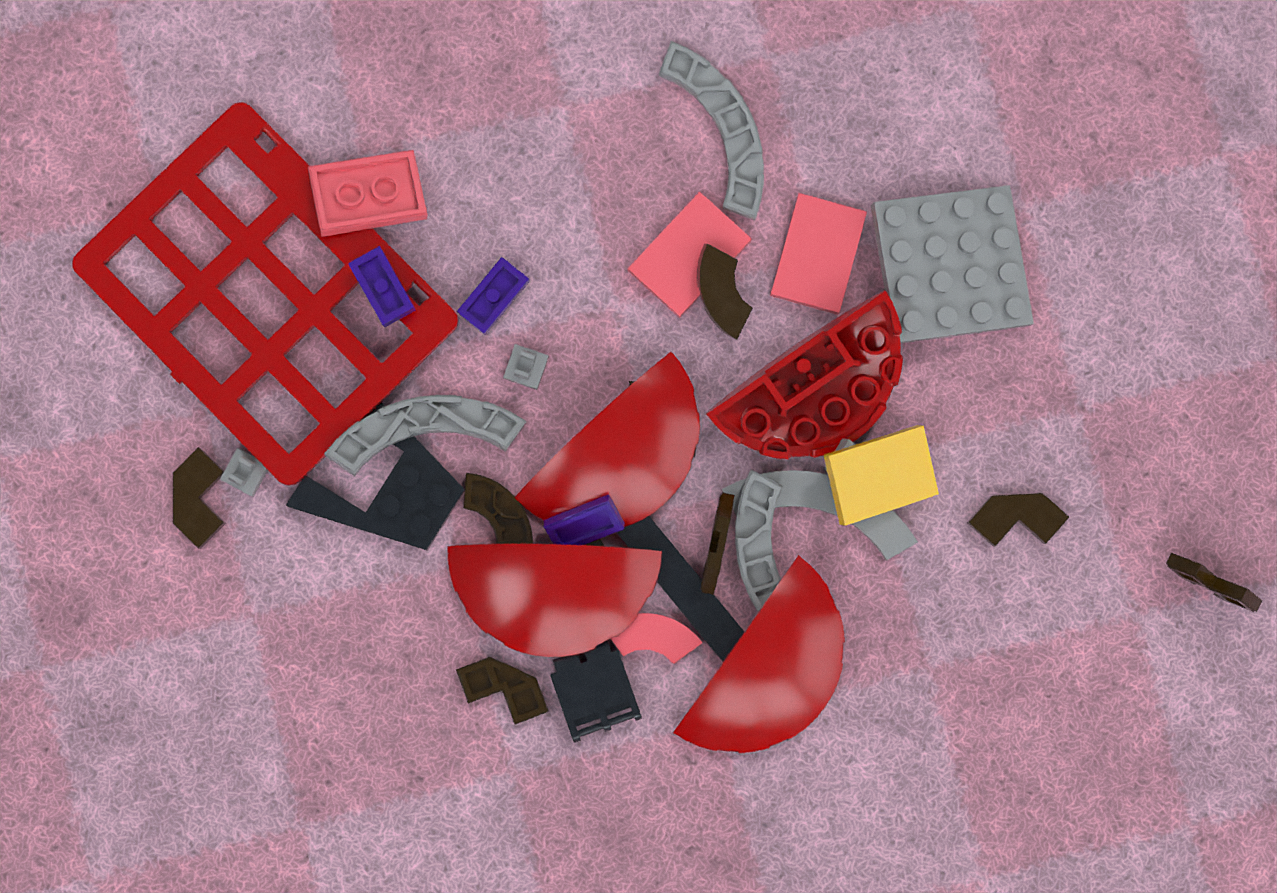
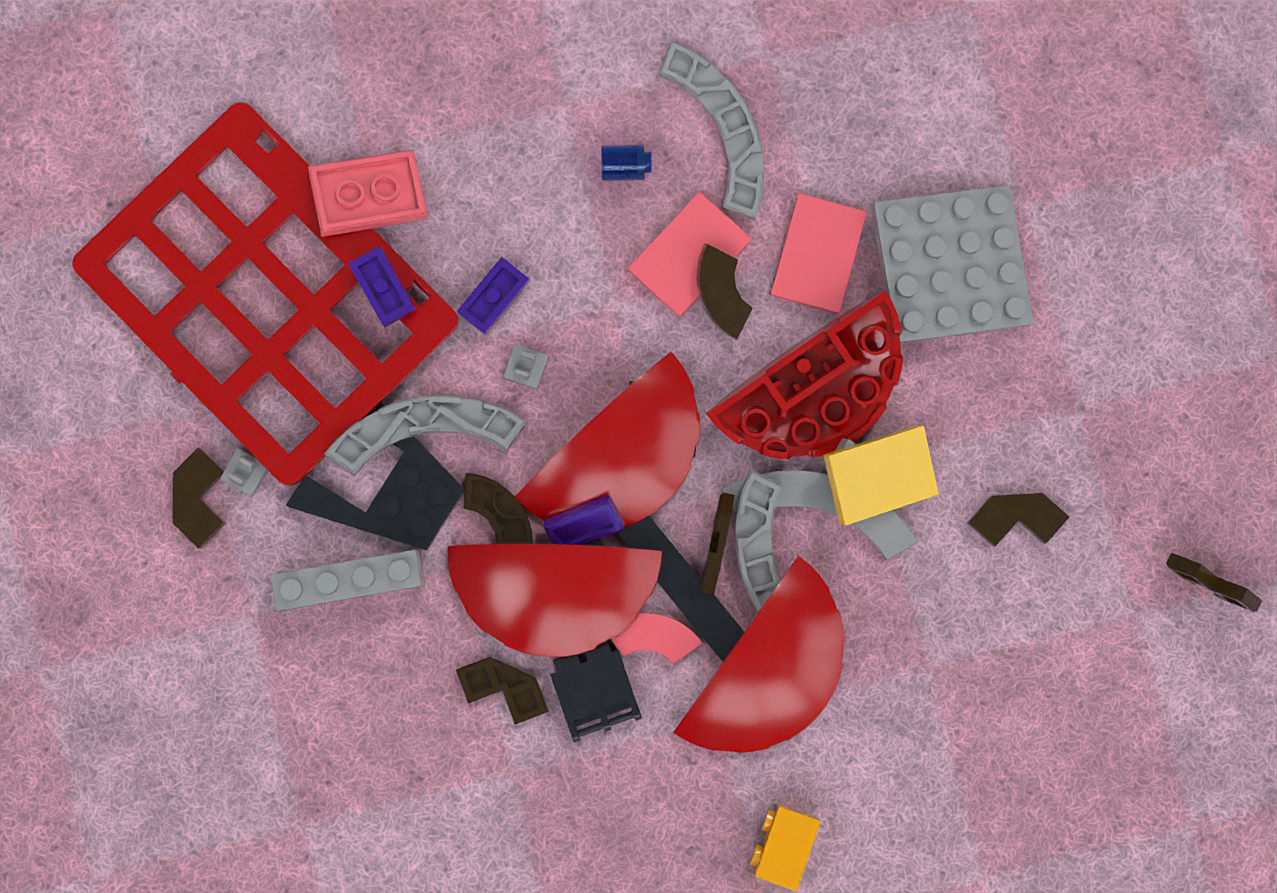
none -> light grey brick [271,550,426,611]
none -> clear blue brick [601,144,652,181]
none -> light orange brick [749,803,821,892]

